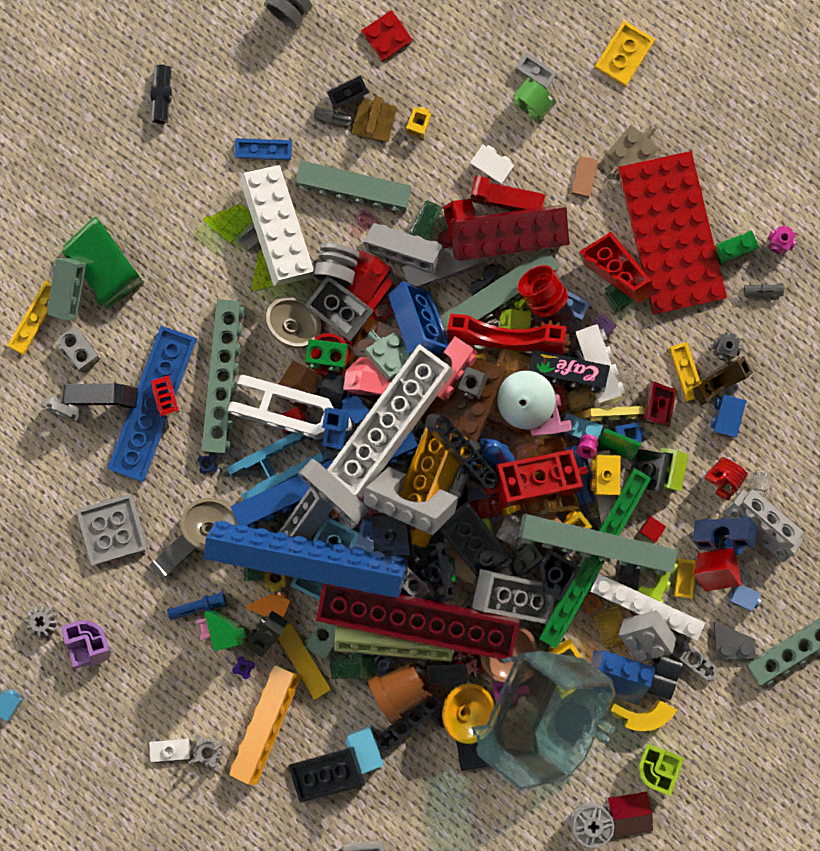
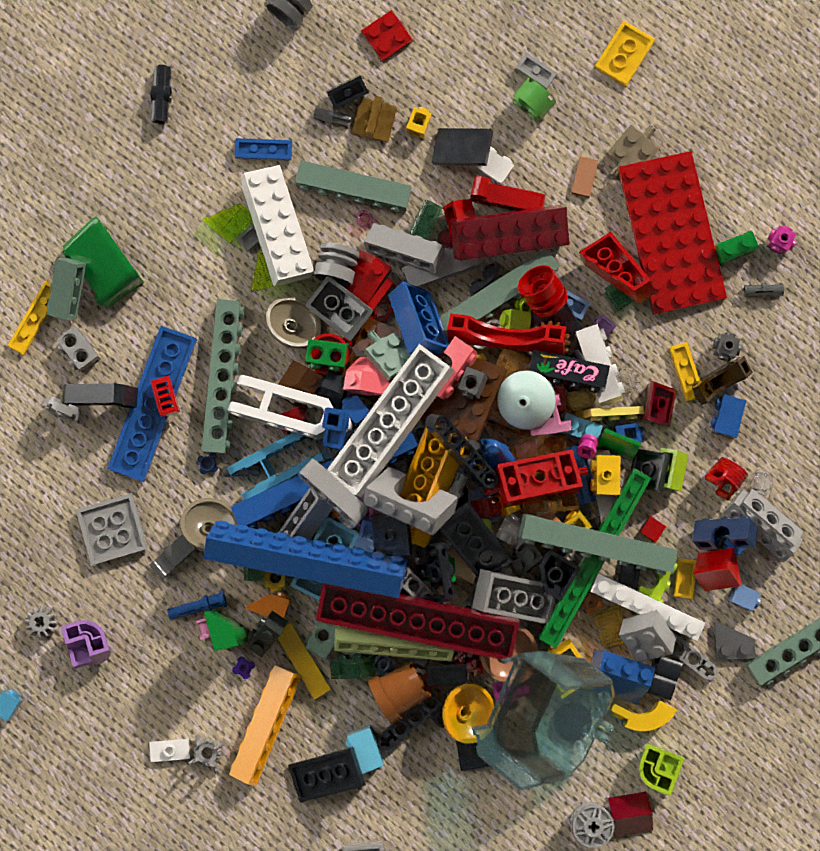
none -> black tile [432,128,493,166]

